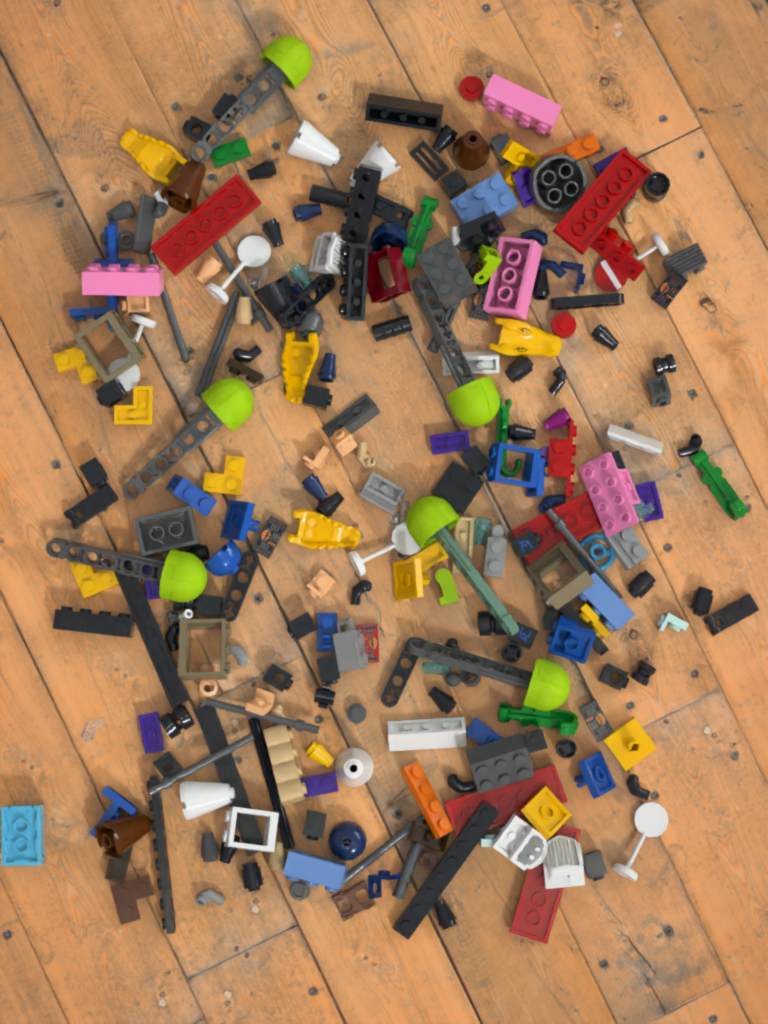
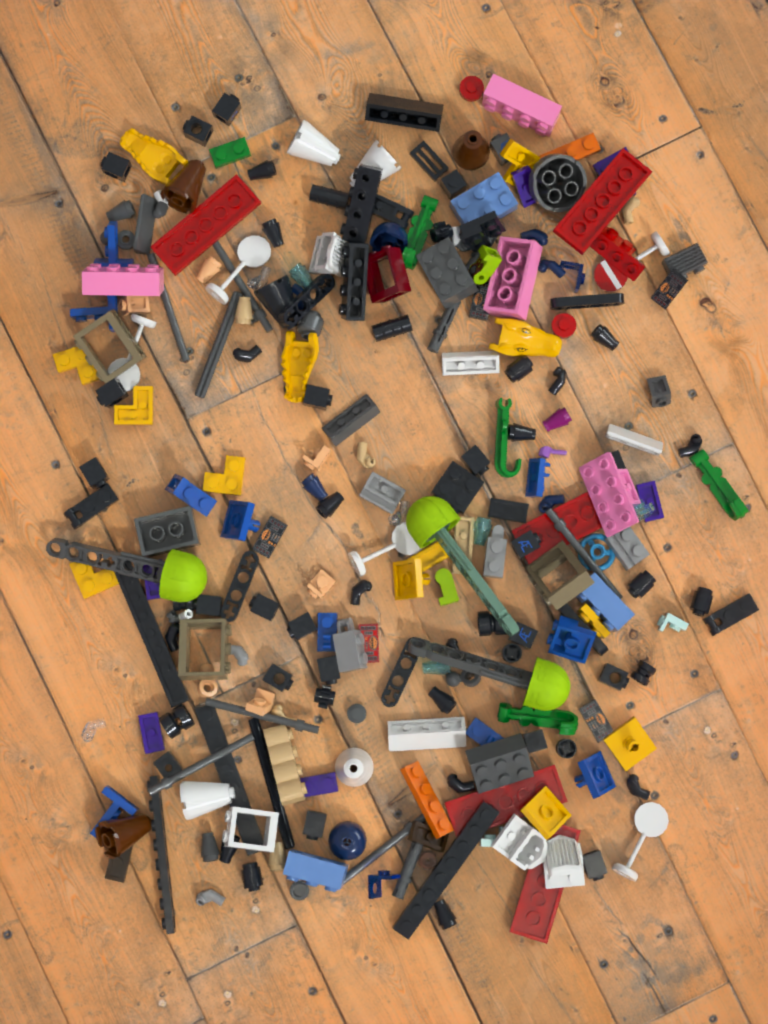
medium azure piece [1,805,45,866] -> none
black brick [53,606,135,638] -> none
reddish brown plate [111,875,154,925] -> none
piece [123,378,254,499] -> none
black cone [184,544,210,563] -> none
piece [190,36,312,162] -> none
blue cylinder [204,539,242,577] -> none
dark brown plate [226,358,264,385] -> none
yellow animal [286,509,360,550] -> none
dark blue cone [293,204,322,223] -> none
yellow cone [305,741,334,768] -> none
dark blue cone [318,353,336,383] -> none
light nougat bracket [329,427,358,457] -> none
reddish brown piece [332,880,376,921] -> none
piece [411,275,500,427] -> none
dark purple plate [430,430,470,455] -> none
black cone [432,125,458,154] -> none
blue window [486,443,542,489] -> none
black cone [532,271,550,300] -> none
black piece [542,607,560,630] -> none
red bracket [547,420,577,498] -> none
black wheel [642,172,670,203] -> none
black wheel [652,353,676,377] -> none
none -> black brick [101,152,132,182]
none -> black brick [249,593,280,622]
none -> black gear [430,221,453,243]
none -> black tile [488,498,529,523]

